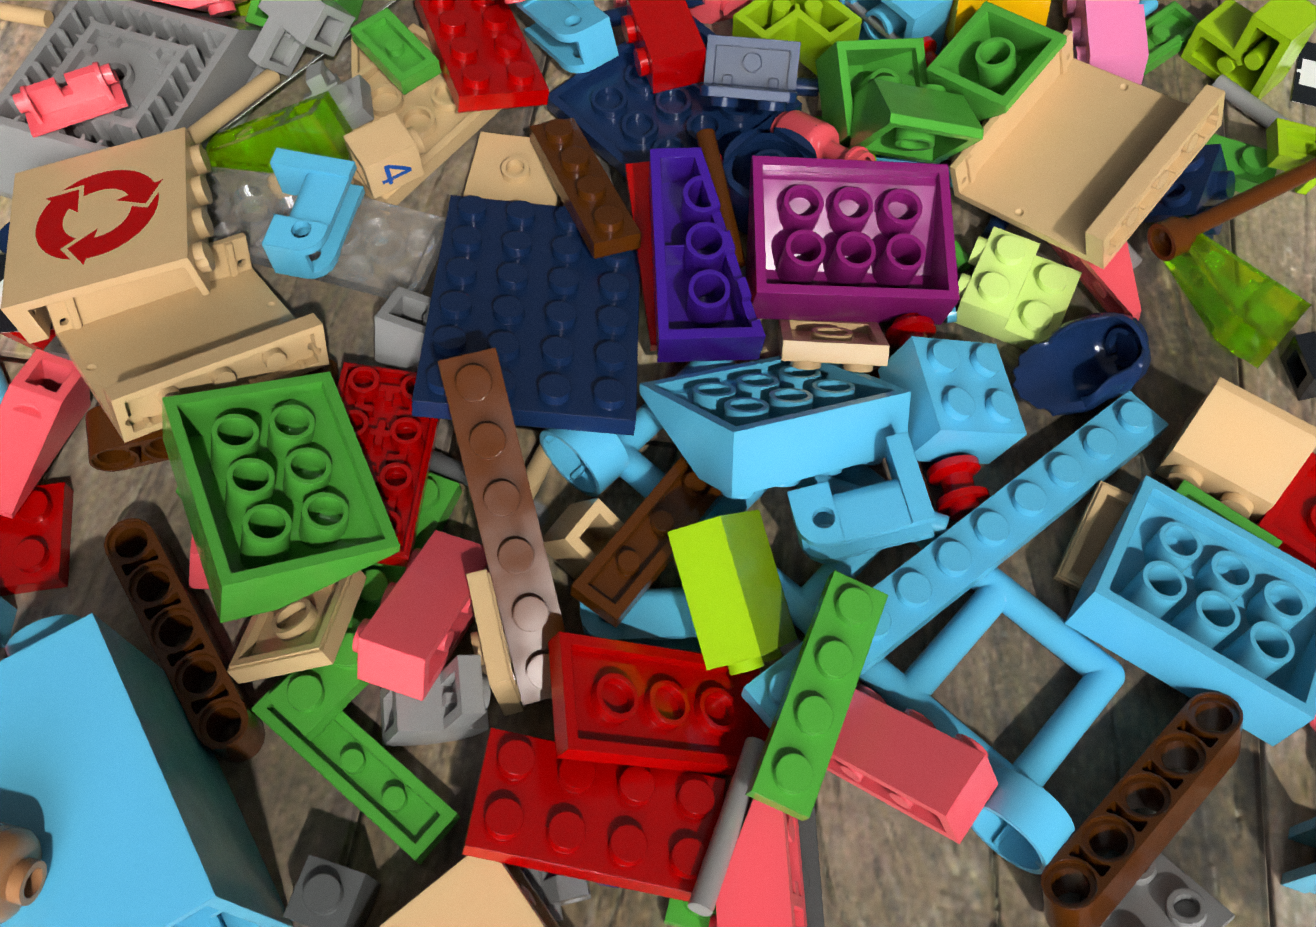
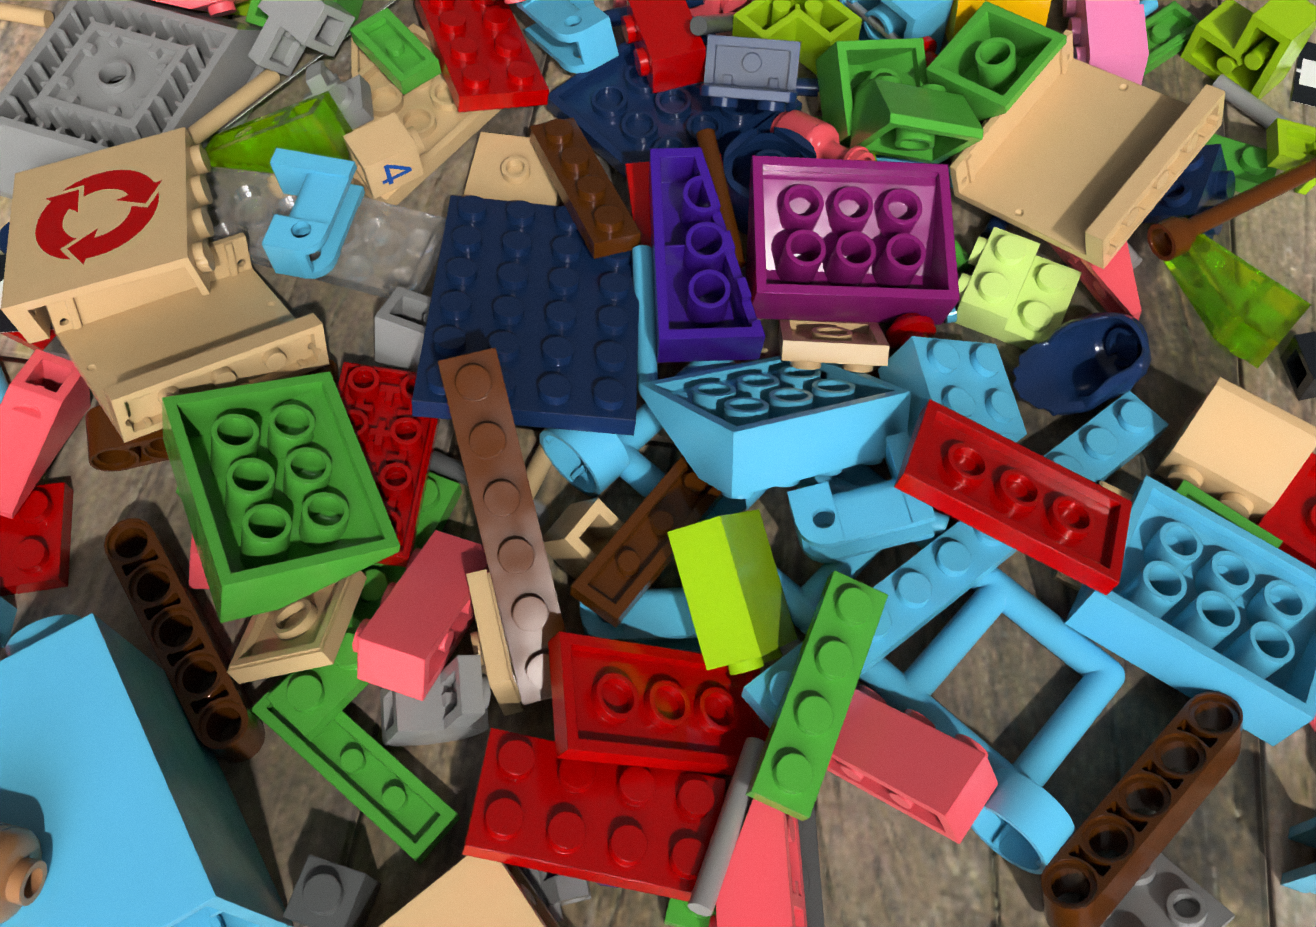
coral hinge [12,61,128,138] -> none
none -> medium azure bar [632,245,658,391]
none -> dark grey bar [690,12,737,36]
none -> red plate [894,399,1132,595]

